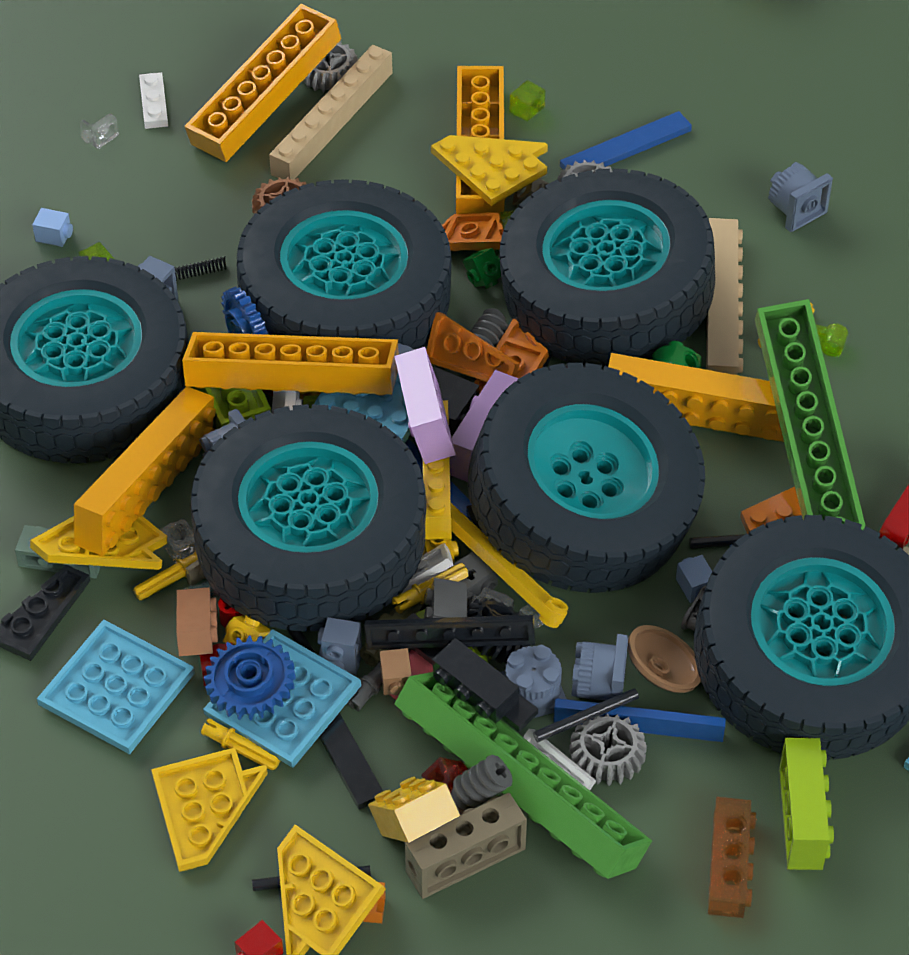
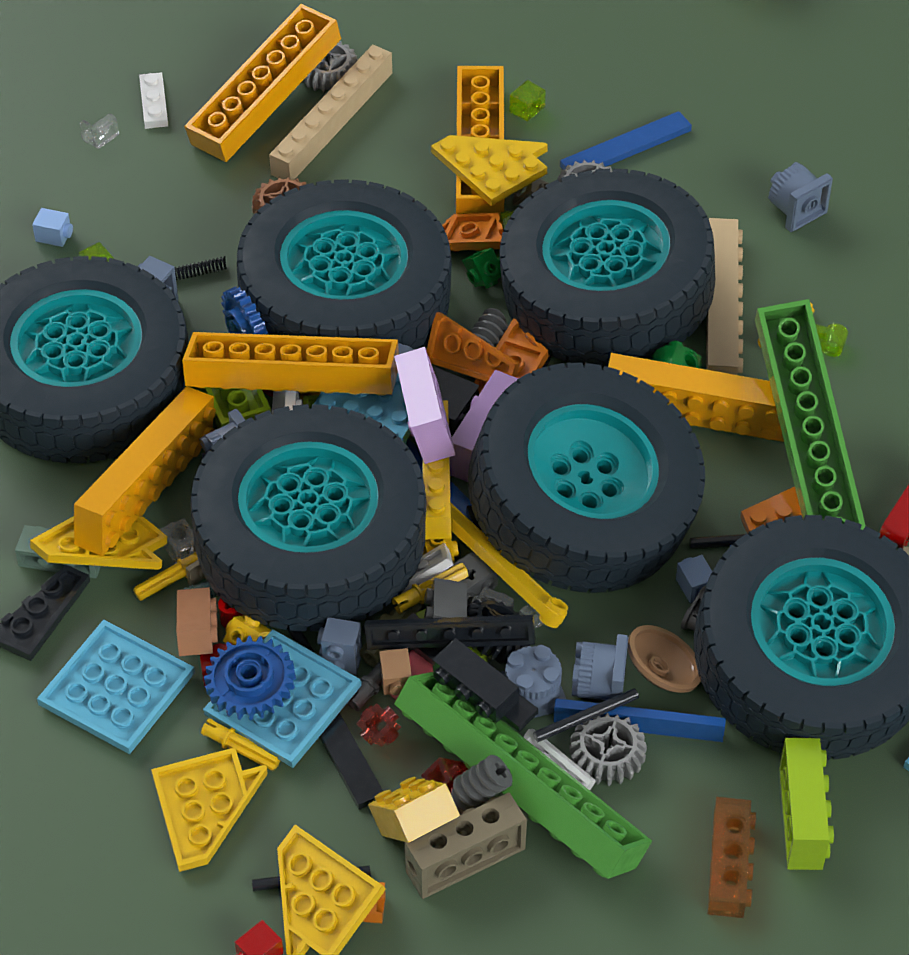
none -> clear red brick [356,703,402,747]

